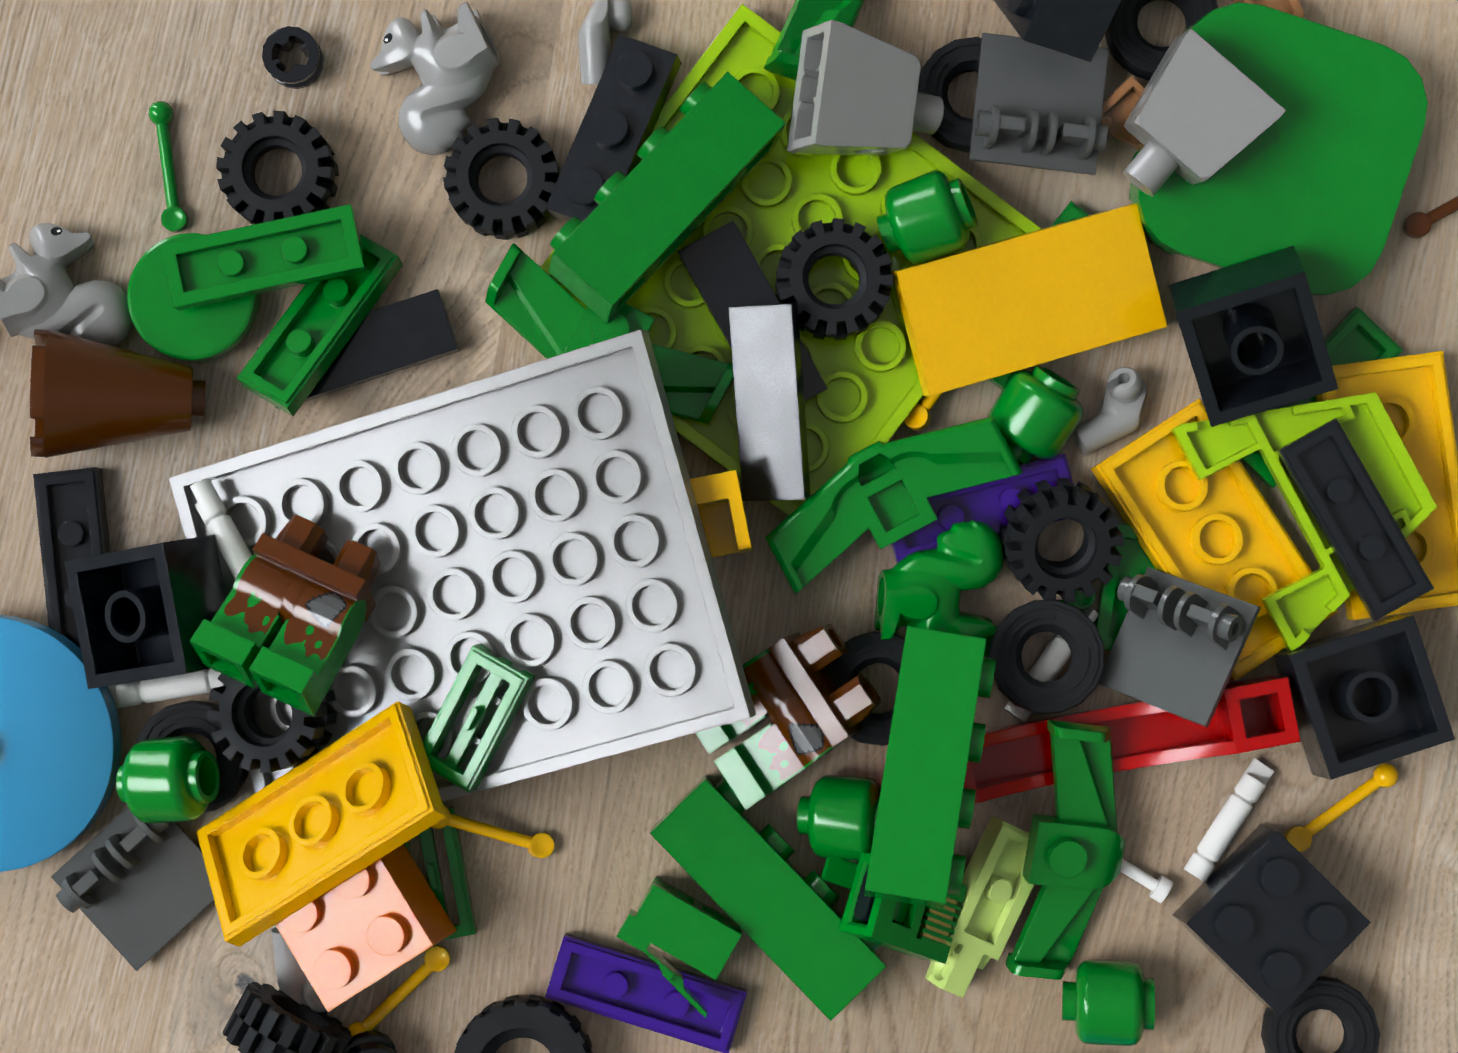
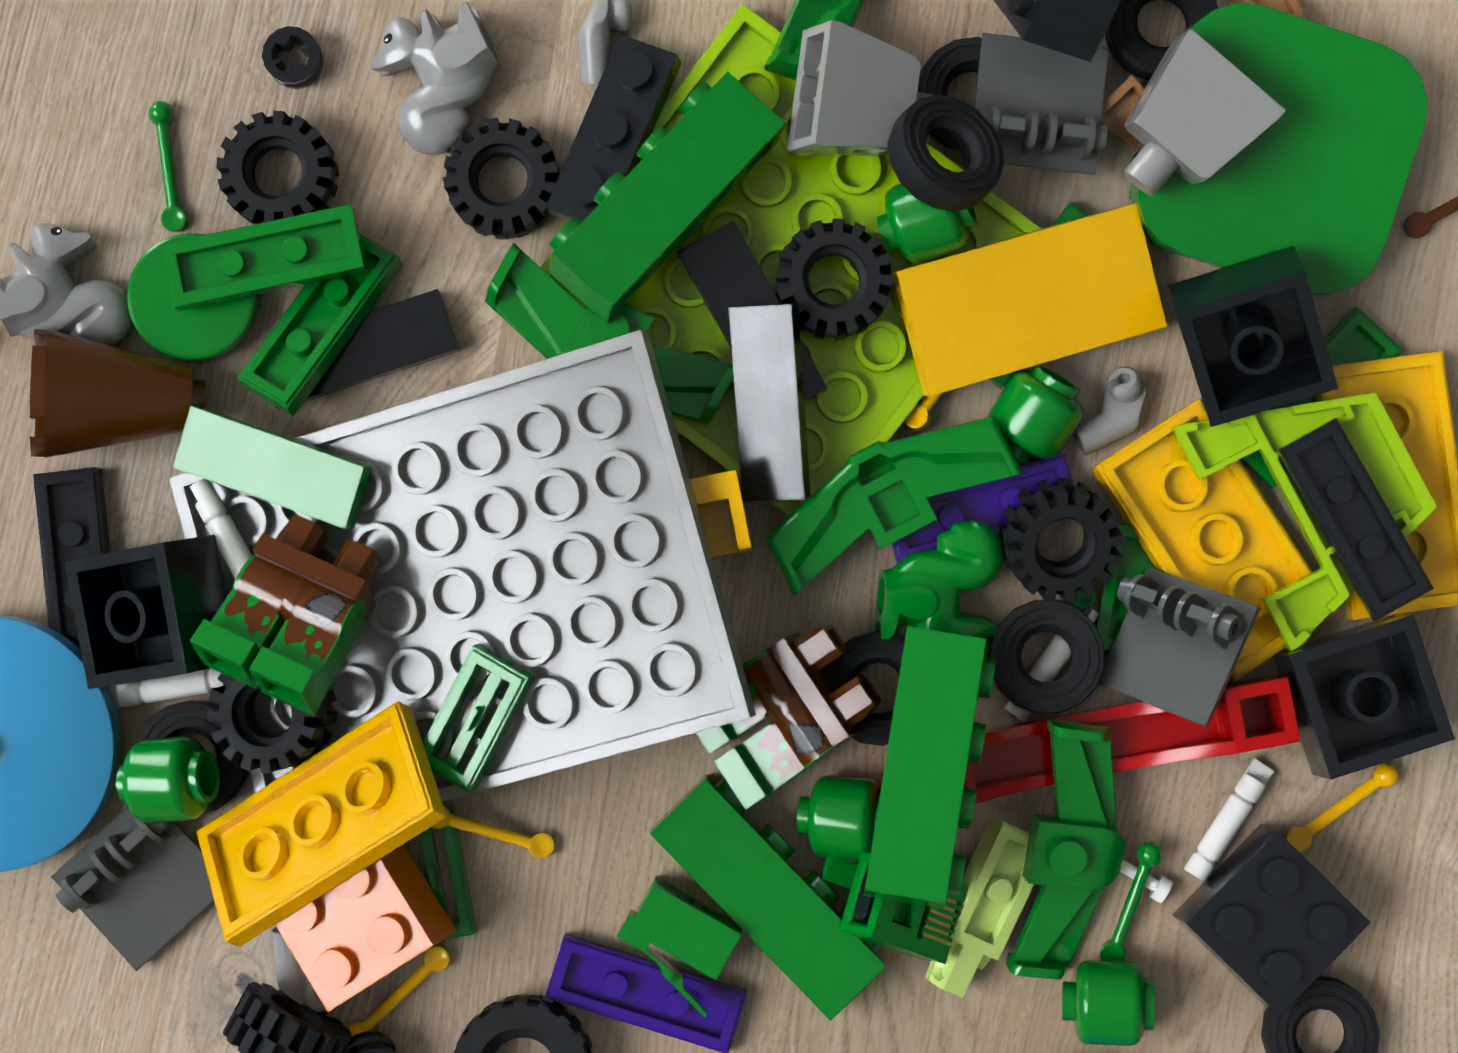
none -> tile [173,406,372,529]
none -> black tyre [887,95,1004,212]
none -> green hinge [1100,842,1163,961]

